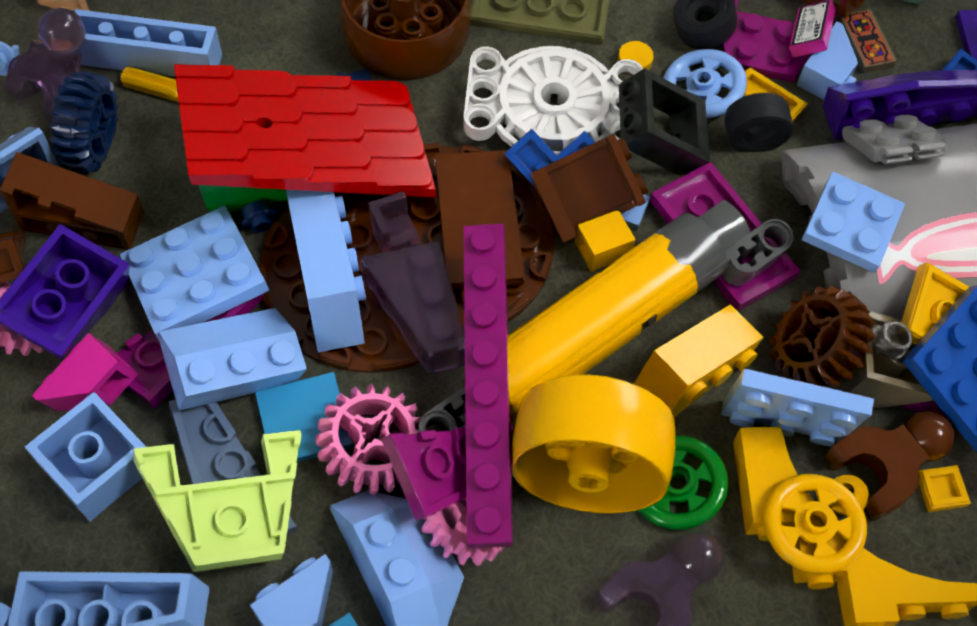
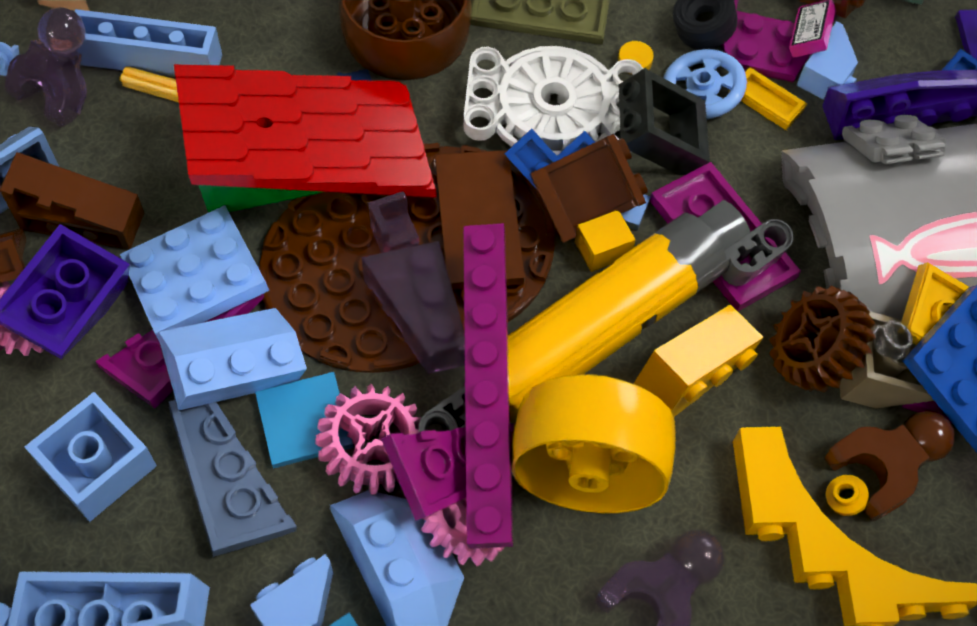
dark pink slope [32,333,138,411] -> none
dark blue gear [49,71,119,173] -> none
yellowish green wing [133,430,301,572] -> none
dark blue plate [241,200,277,233] -> none
light blue wedge [286,190,366,353] -> none
green plate [638,435,728,530] -> none
light blue plate [721,369,874,446] -> none
black tyre [724,93,793,152] -> none
yellow plate [763,474,867,574] -> none
light blue plate [801,171,905,273] -> none
tile [837,9,897,74] -> none
yellow tile [918,465,971,512] -> none

